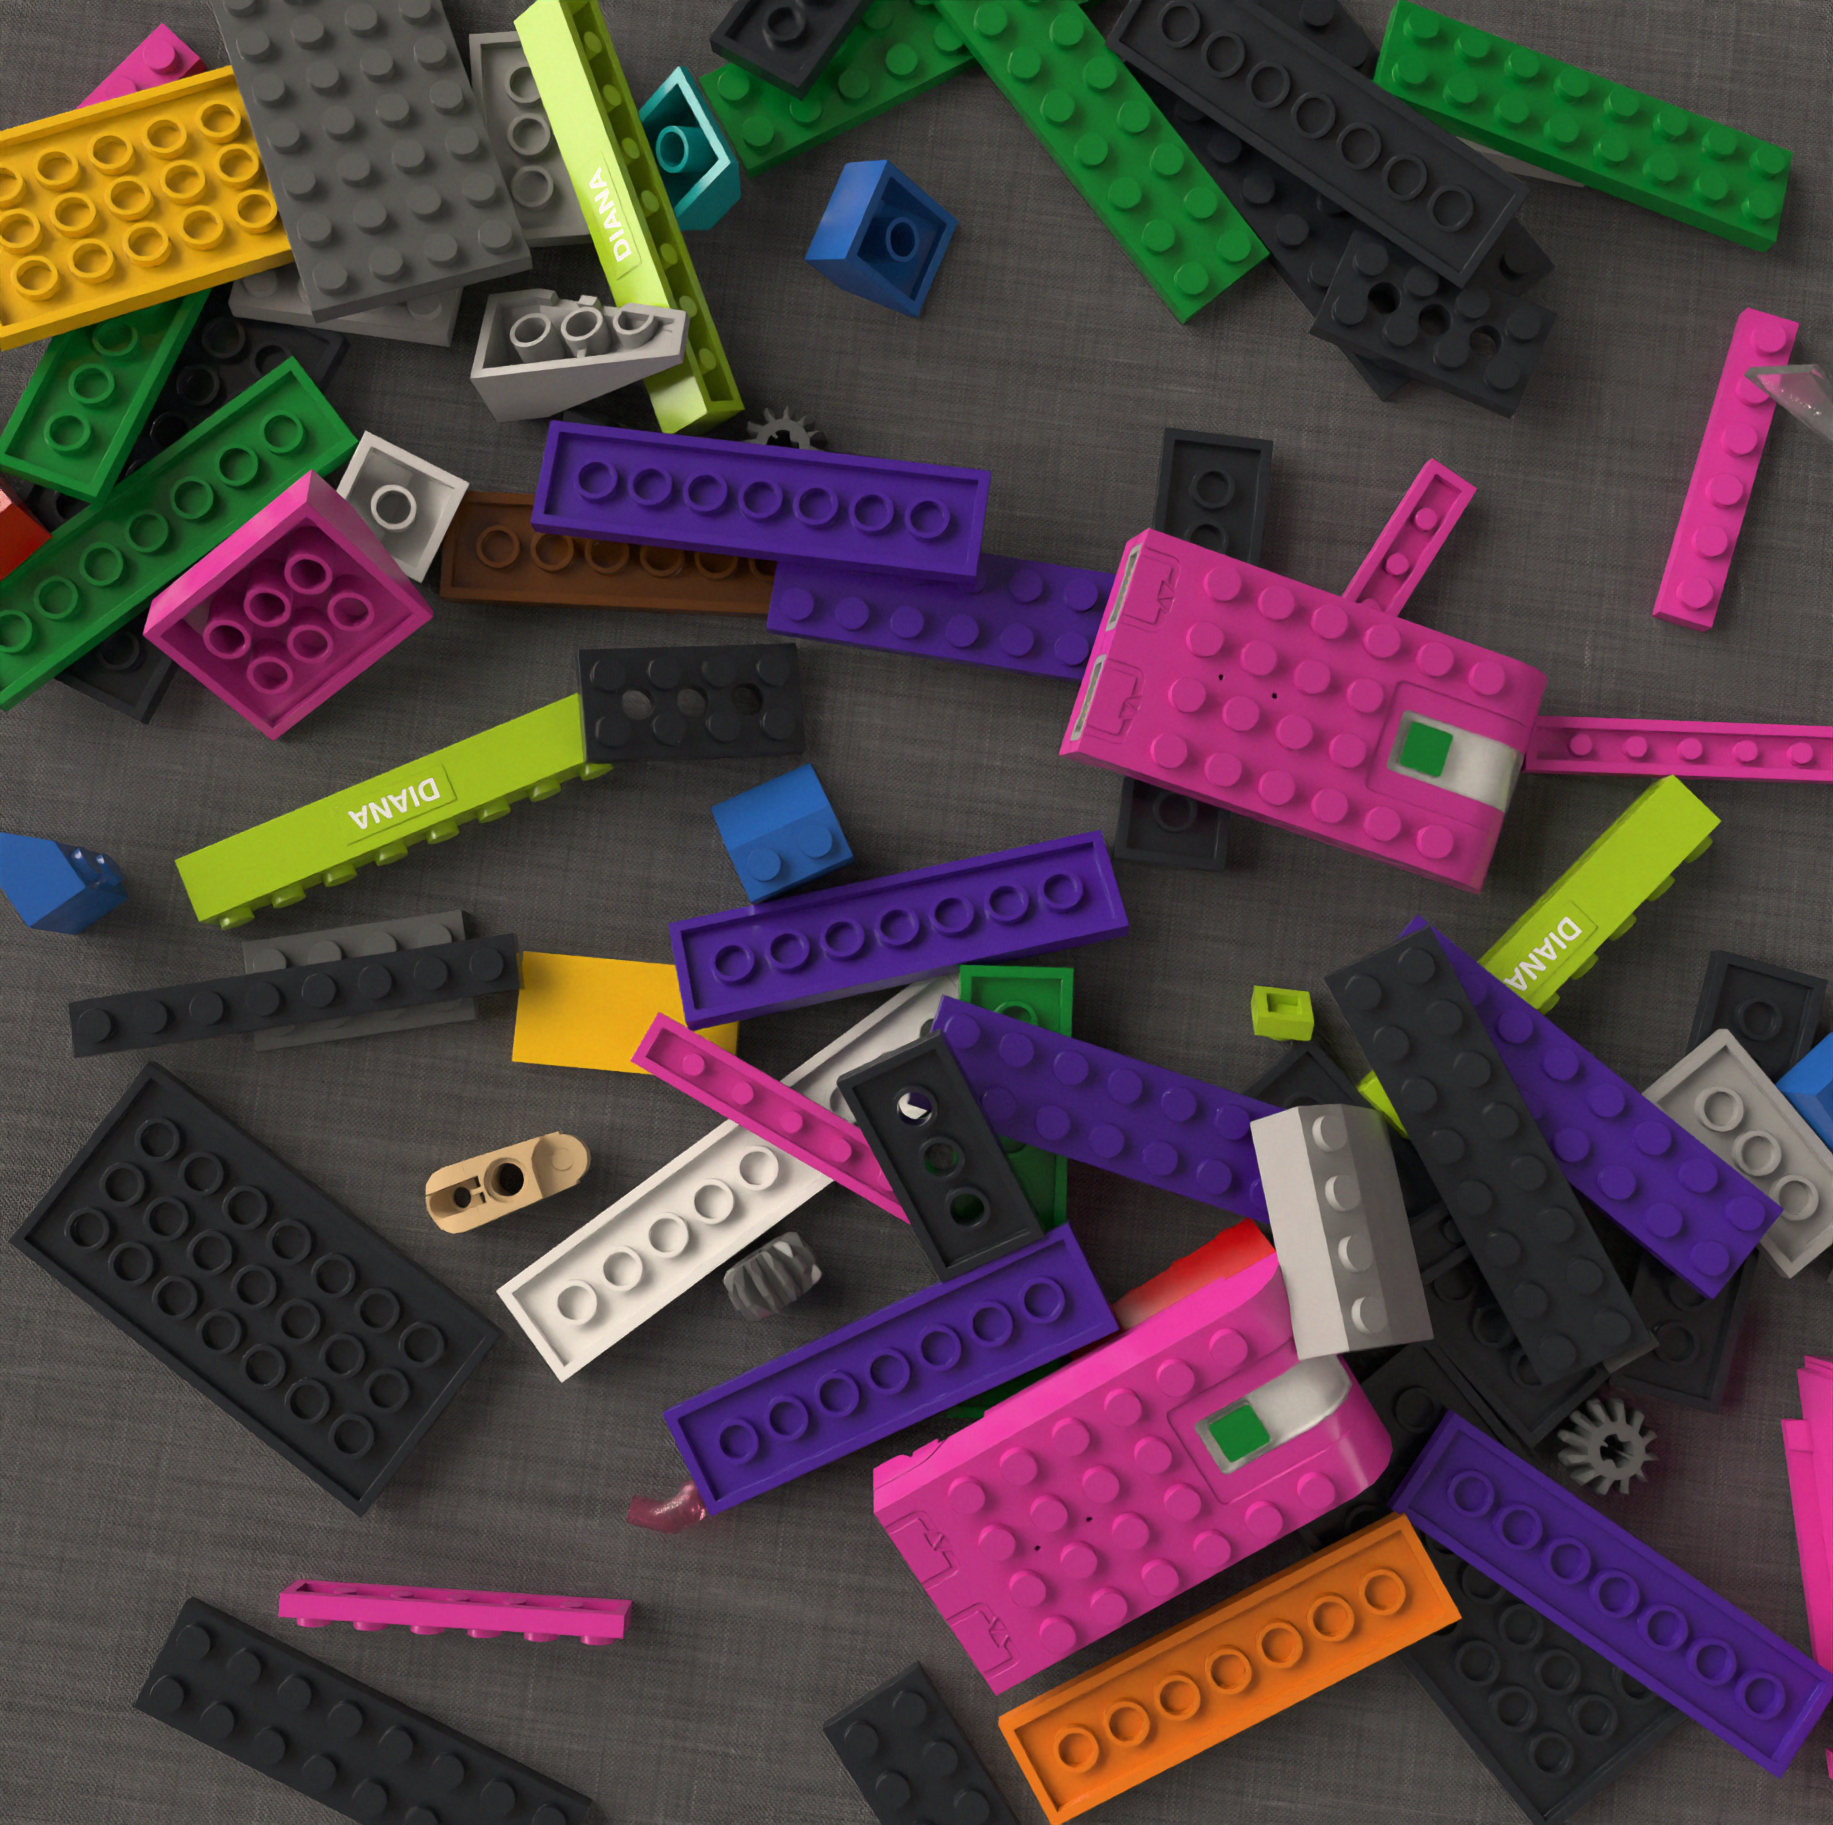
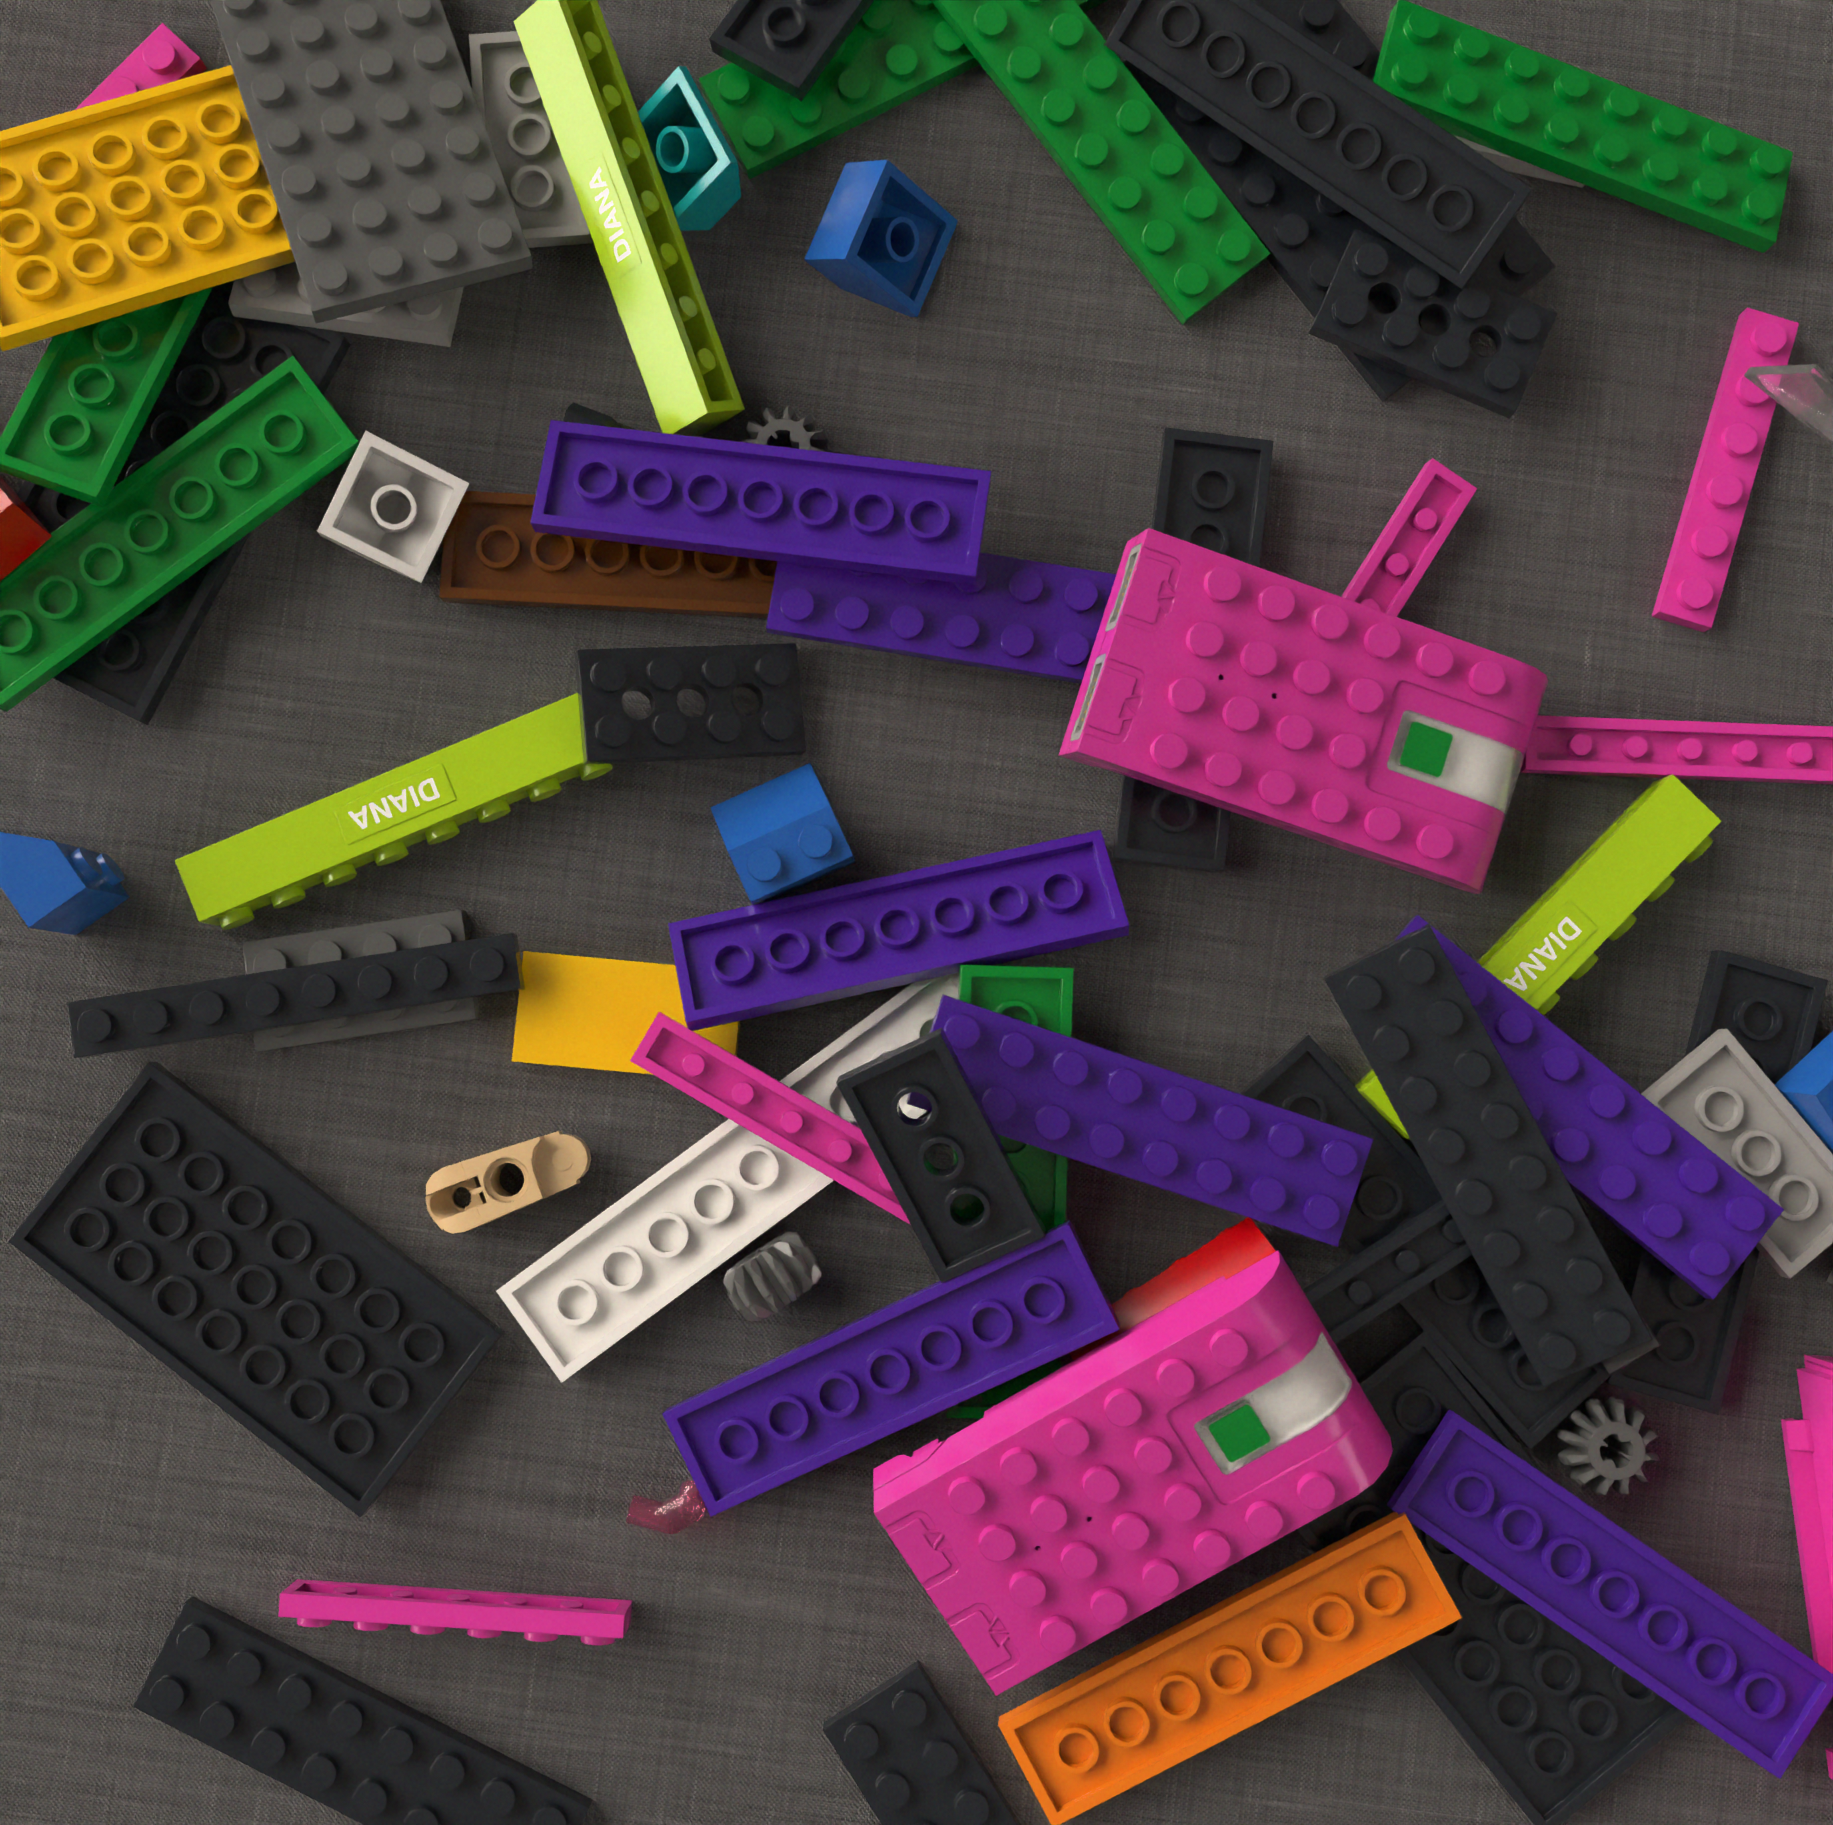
dark pink slope [143,469,434,741] -> none
light grey wedge [470,288,690,422] -> none
lime plate [1250,985,1314,1041] -> none
light grey slope [1250,1104,1434,1360] -> none

